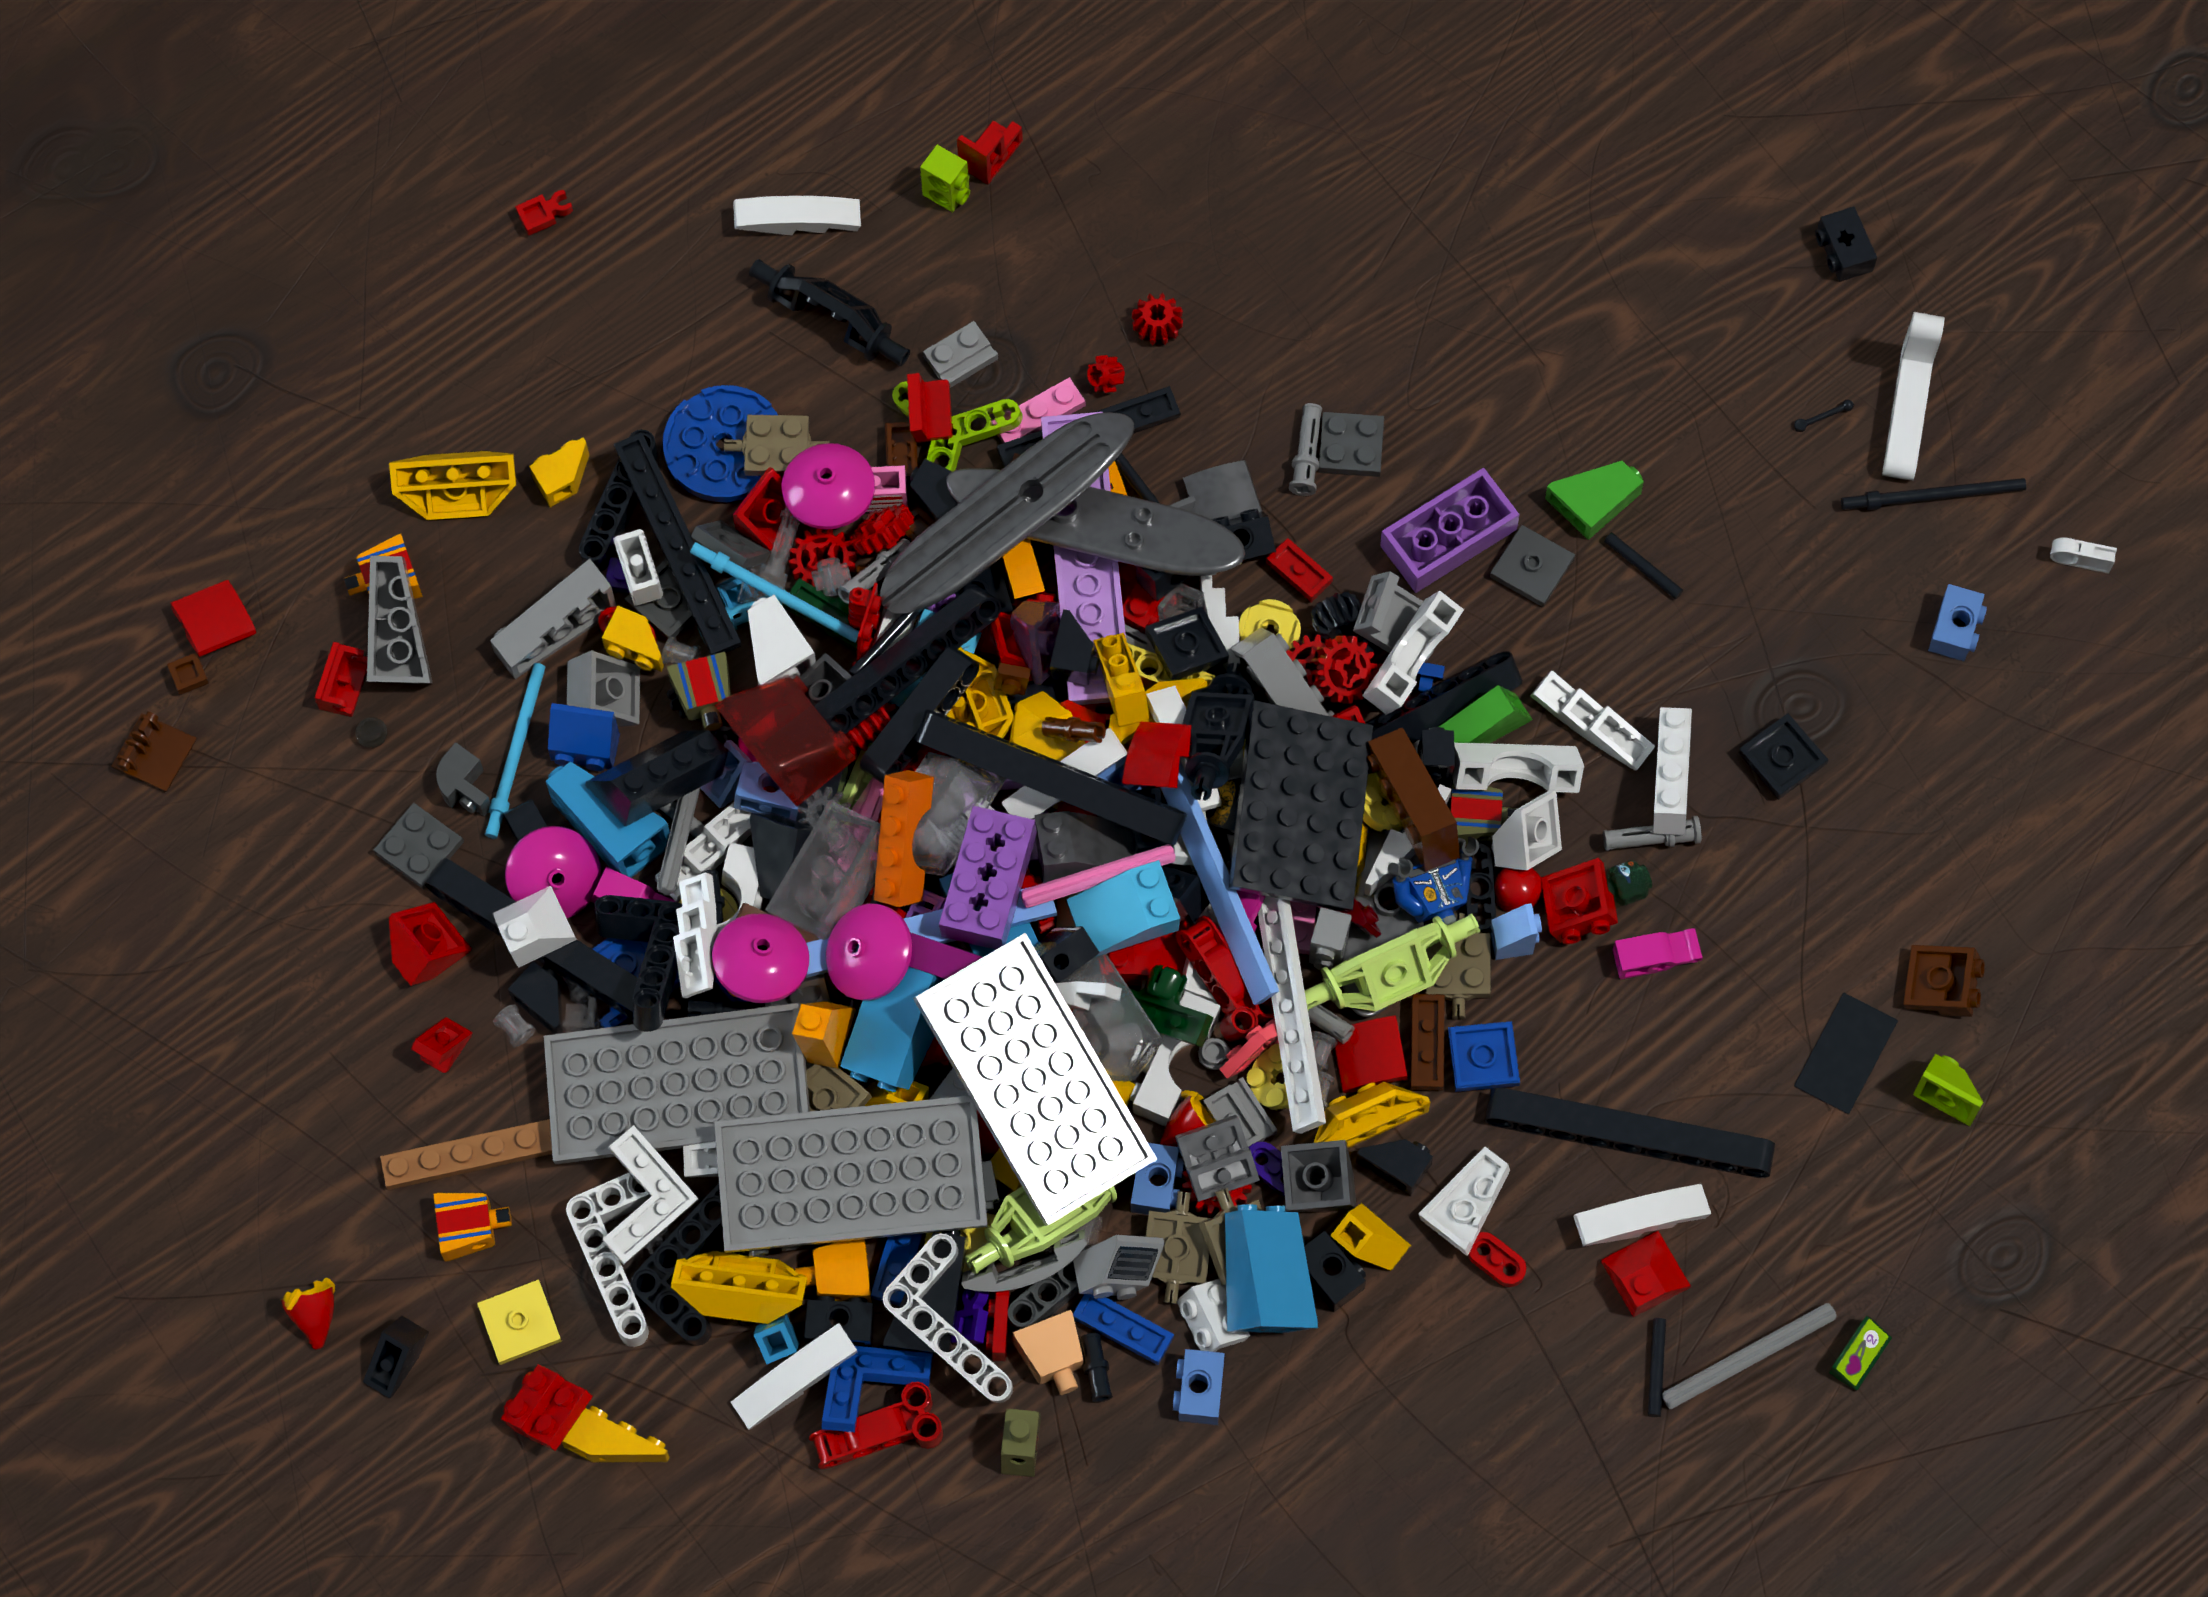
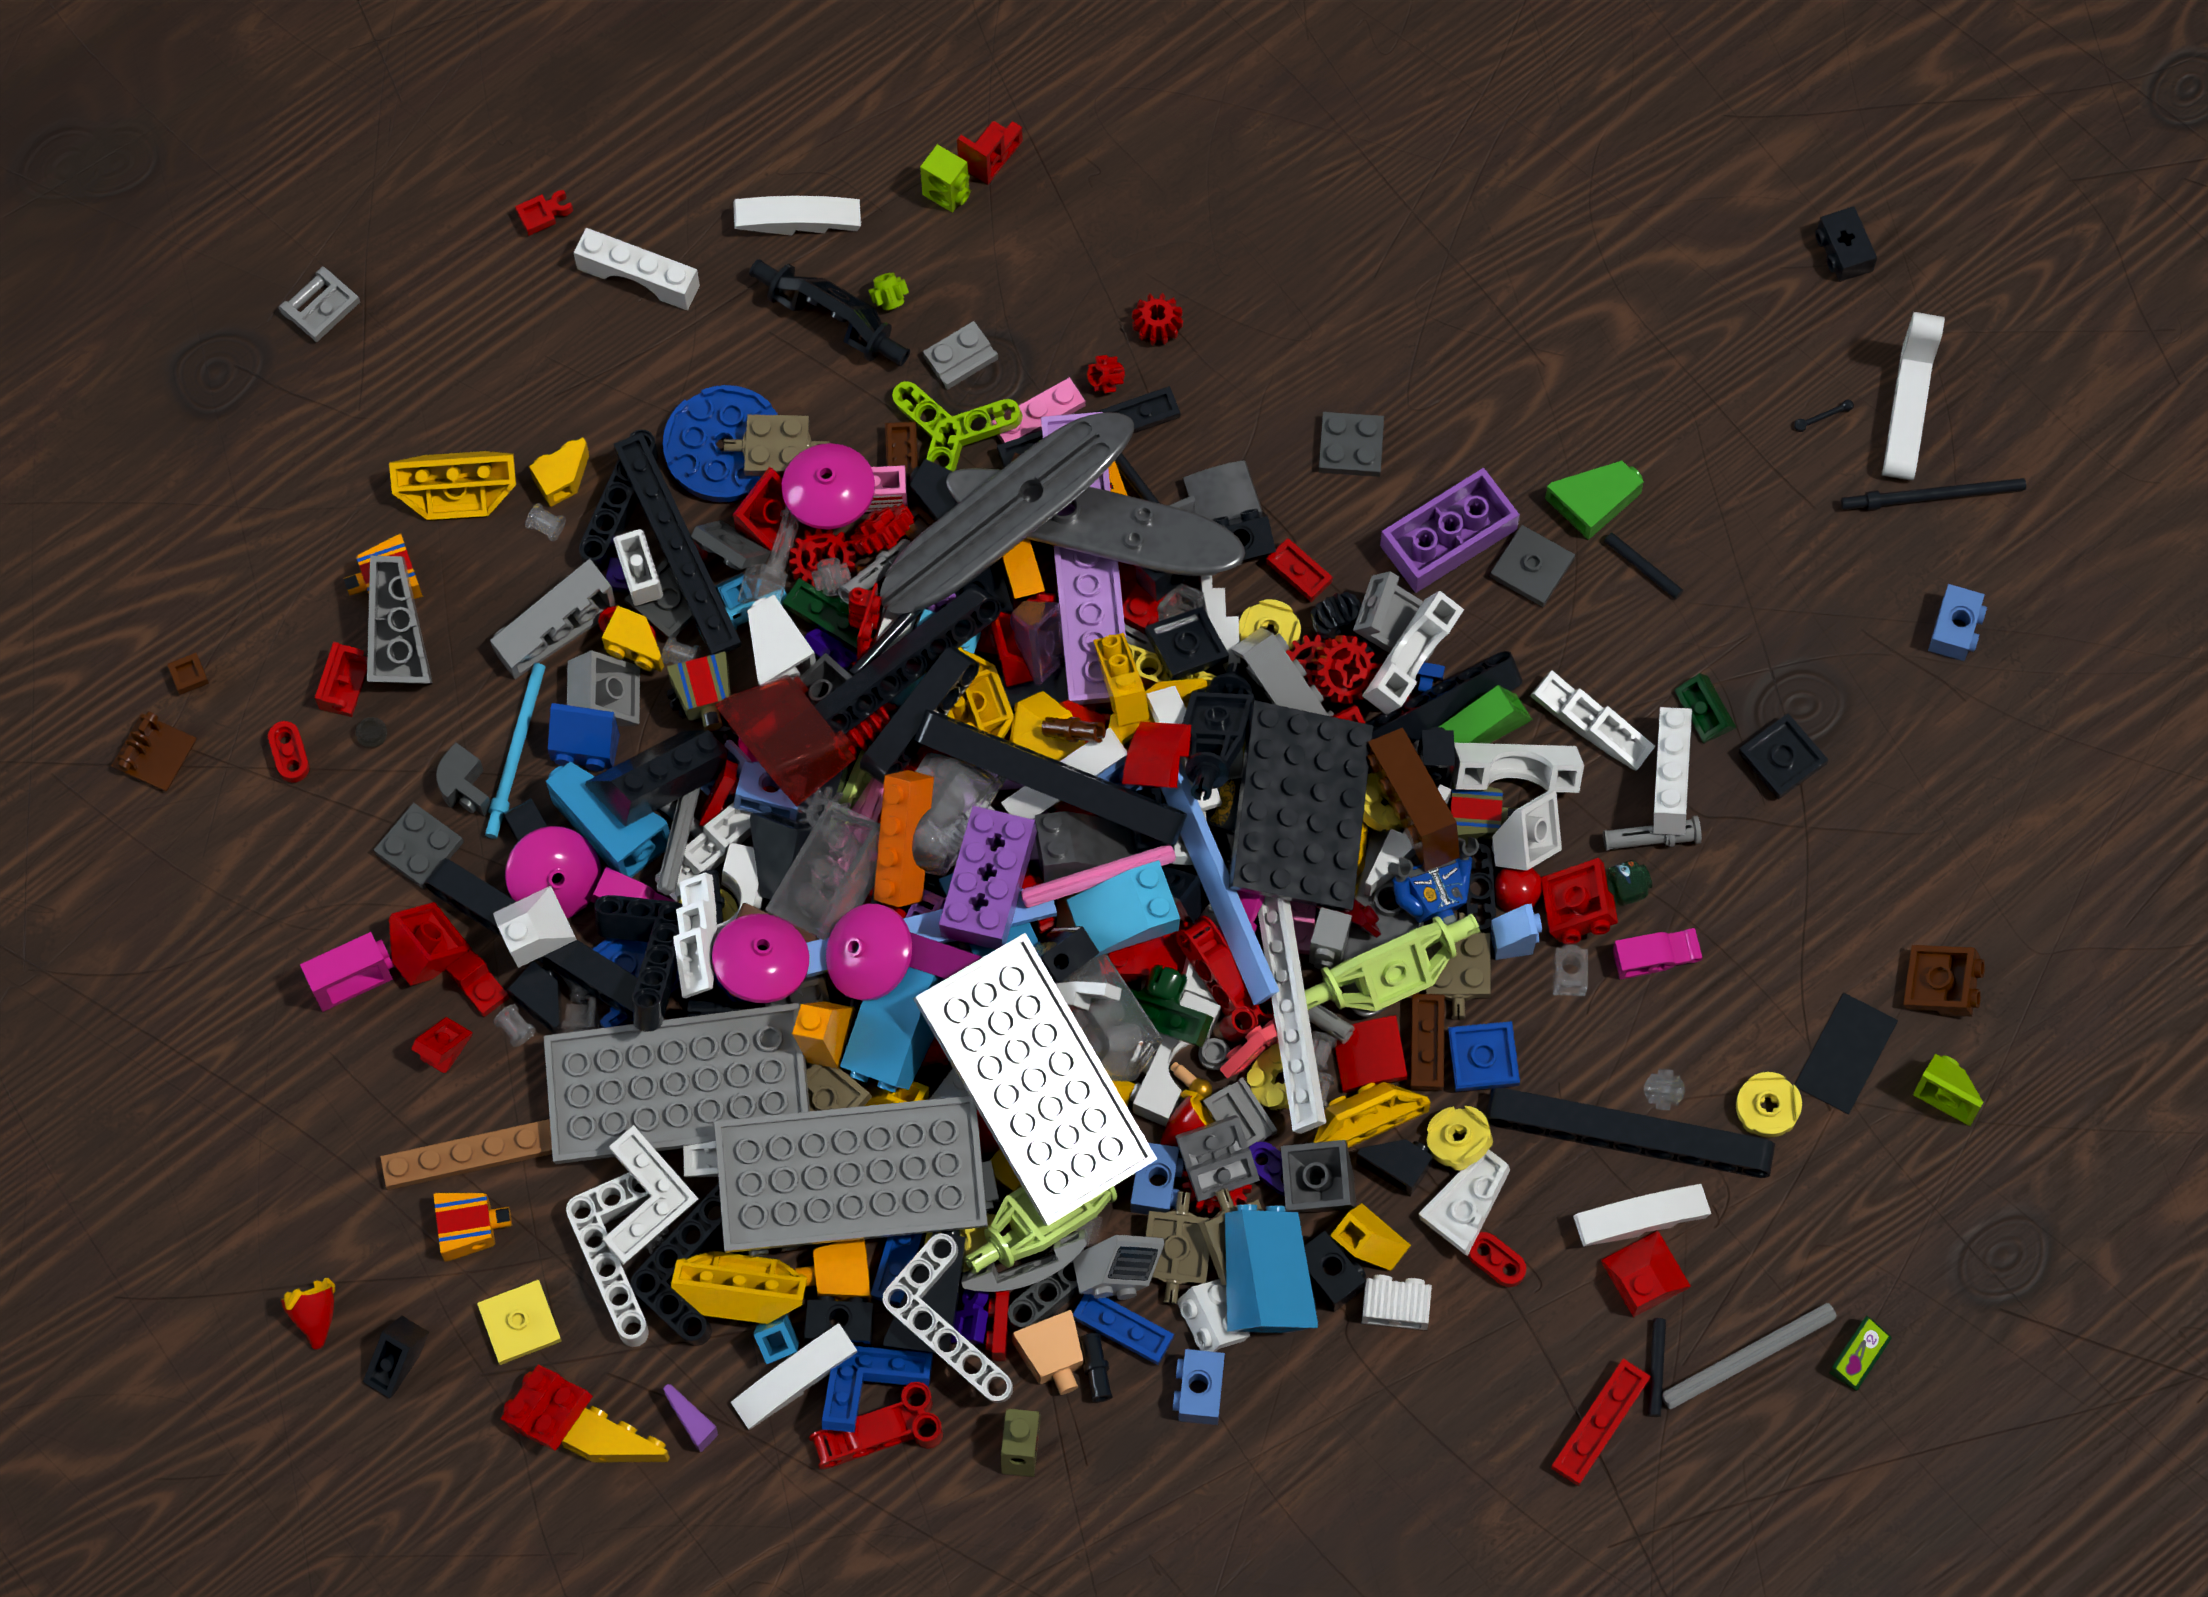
red slope [171,580,256,657] -> none
medium azure bar [690,542,859,643] -> none
red panel [907,373,953,443] -> none
reddish brown plate [994,663,1031,695] -> none
black slope [1050,609,1099,685] -> none
light grey pin [1289,403,1322,496] -> none
white piece [2050,538,2117,574] -> none
none -> red plate [268,721,310,783]
none -> light grey plate [278,266,360,342]
none -> dark pink window [300,932,394,1012]
none -> red slope [445,950,509,1017]
none -> clear bush [525,503,566,541]
none -> white arch [574,228,700,311]
none -> medium lavender slope [663,1384,718,1452]
none -> red plate [699,760,739,827]
none -> dark purple plate [805,628,857,671]
none -> lime gear [869,273,909,310]
none -> piece [1170,1062,1212,1101]
none -> white brick [1362,1275,1432,1330]
none -> light yellow plate [1426,1106,1493,1171]
none -> red plate [1551,1358,1651,1486]
none -> clear brick [1553,945,1588,996]
none -> clear gear [1644,1069,1685,1110]
none -> dark green slope [1674,673,1736,743]
none -> light yellow plate [1736,1072,1802,1138]

